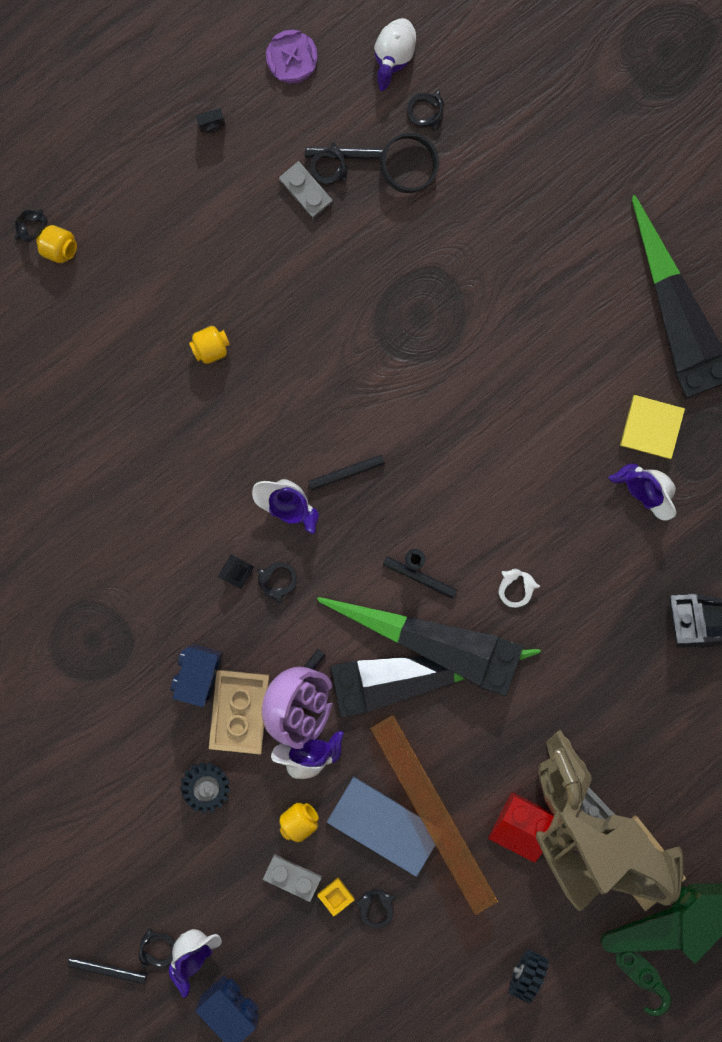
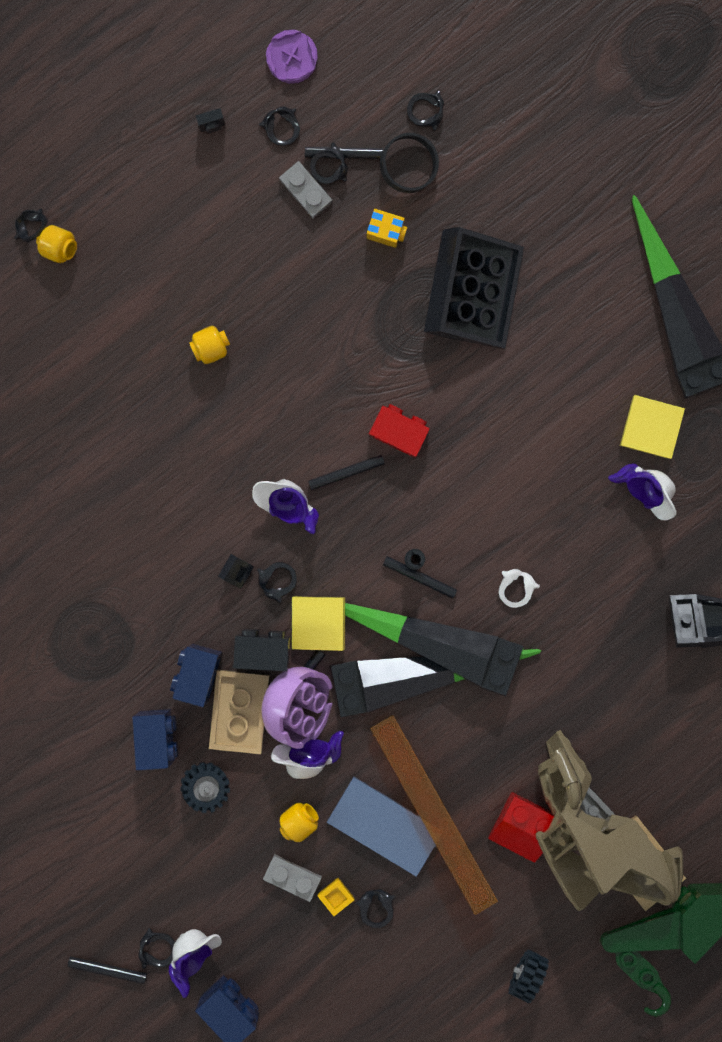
white hair [374,18,416,91] -> none
none -> dark blue brick [132,709,178,770]
none -> black brick [233,629,291,671]
none -> black piece [259,106,300,146]
none -> light yellow tile [292,596,345,651]
none -> yellow brick [366,209,408,248]
none -> red brick [369,404,430,458]
none -> black slope [424,227,524,349]

